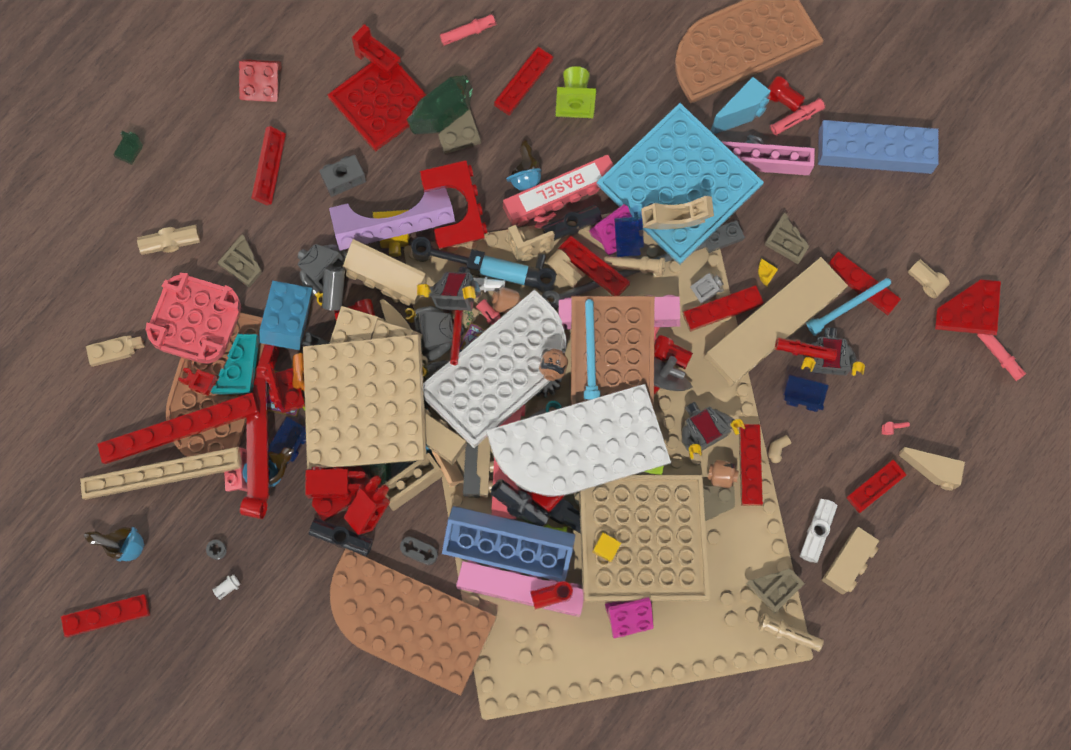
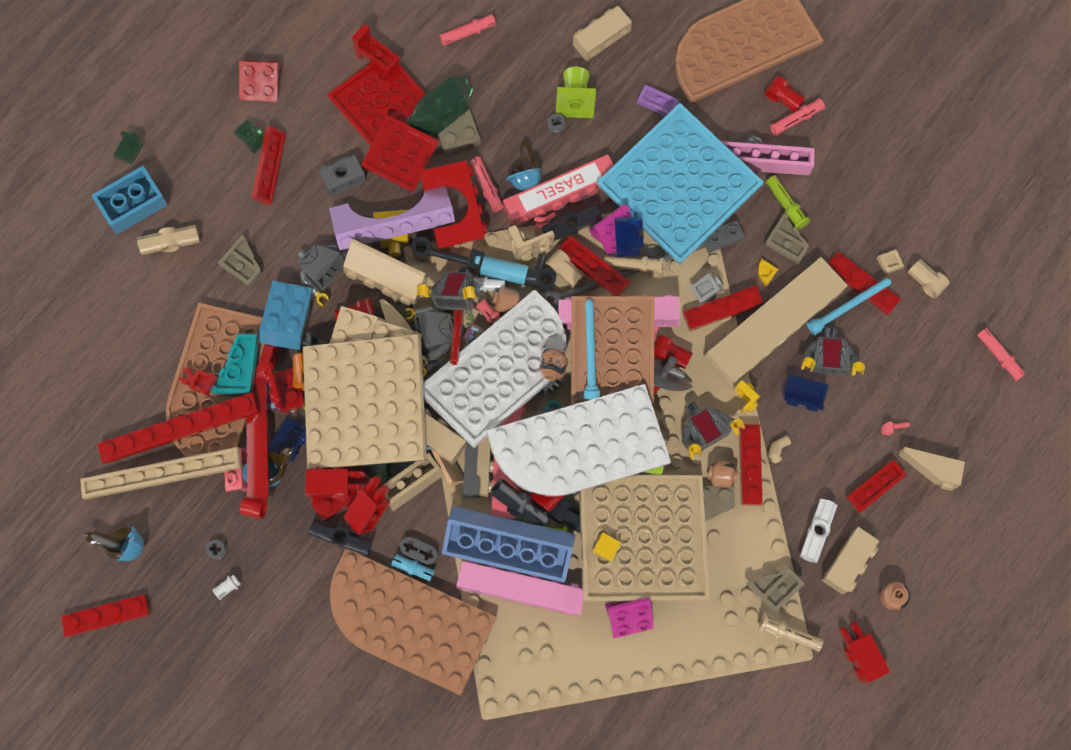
tan hinge [86,336,145,367] -> none
coral tile [146,273,241,364] -> none
dark grey pin [322,266,345,310] -> none
red plate [494,47,553,116] -> none
red piece [530,581,573,610] -> none
tan arch [641,196,714,229] -> none
medium azure slope [711,77,770,134] -> none
red pin [775,337,837,362] -> none
medium blue brick [818,120,938,174] -> none
red plate [935,280,1001,335] -> none
none -> dark azure brick [91,166,168,235]
none -> clear green bracket [233,120,264,153]
none -> red plate [361,115,439,193]
none -> medium azure pin [391,554,435,582]
none -> coral pin [470,157,504,212]
none -> dark grey bush [548,114,565,133]
none -> tan brick [573,6,632,61]
none -> medium lavender plate [637,85,680,116]
none -> yellow bracket [734,380,760,415]
none -> lime pin [765,175,810,230]
none -> red hinge [839,621,890,684]
none -> tan tile [877,249,904,275]
none -> nougat head [880,582,910,611]

